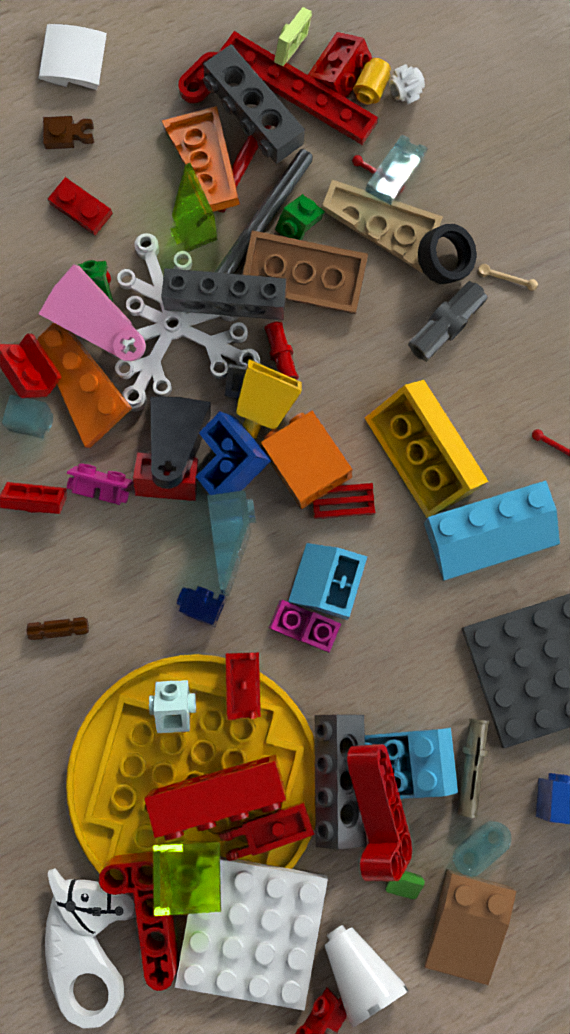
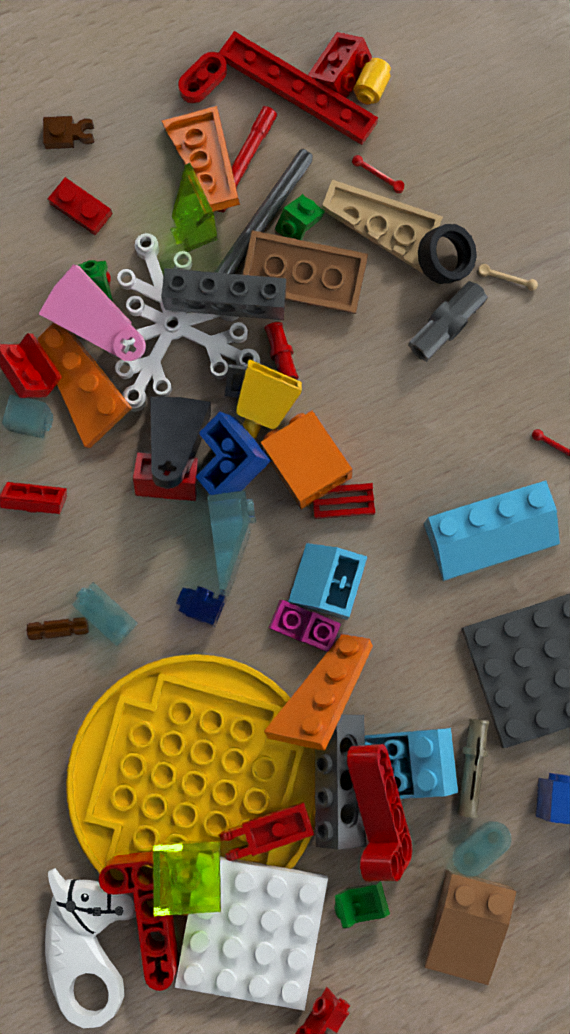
white slope [38,24,107,90] -> none
dark pink hinge [67,463,133,505] -> none
red brick [144,754,286,841] -> none
light aqua brick [149,680,196,733] -> none
dark grey brick [203,44,305,164] -> none
red hinge [225,652,261,720] -> none
yellowish green plate [274,7,312,66] -> none
white cone [324,925,408,1028] -> none
clear light blue plate [365,135,428,205] -> none
yellow slope [365,380,489,518] -> none
bright green slope [385,871,425,899] -> none
white gear [389,64,425,104] -> none
none -> clear light blue hinge [72,582,138,646]
none -> orange wing [264,634,373,751]
none -> green bracket [334,881,390,929]

